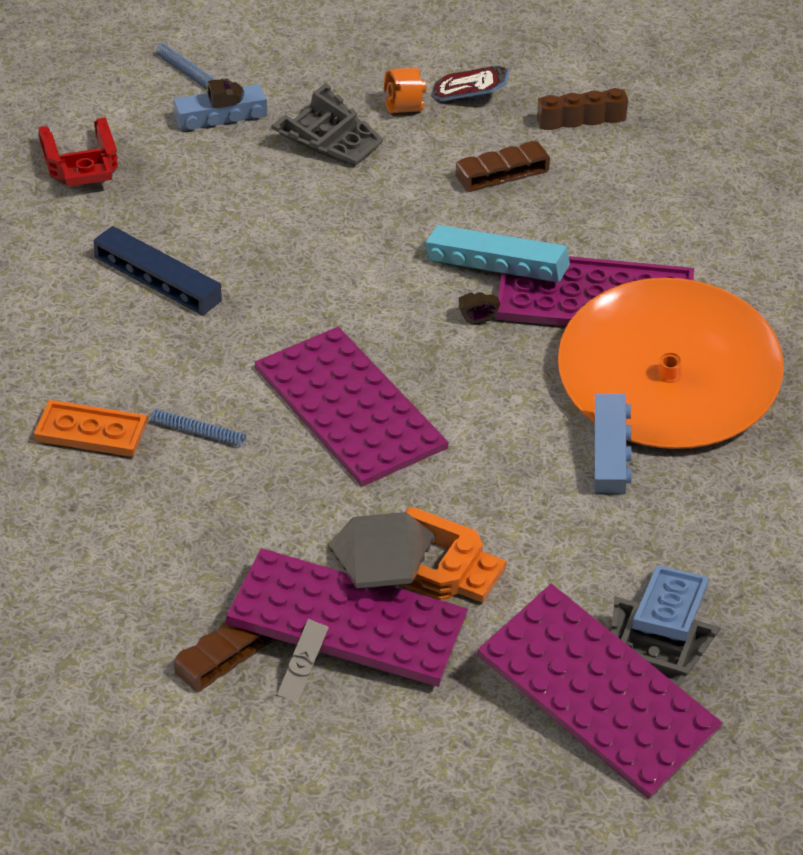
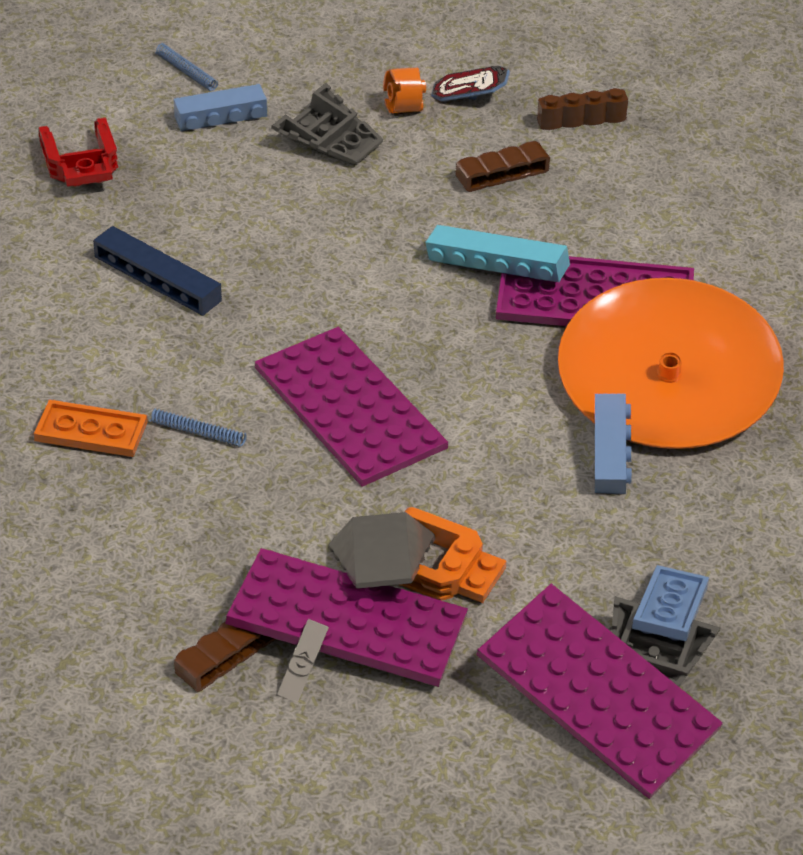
dark brown rock [207,79,244,108] -> none
dark brown rock [459,292,501,323] -> none

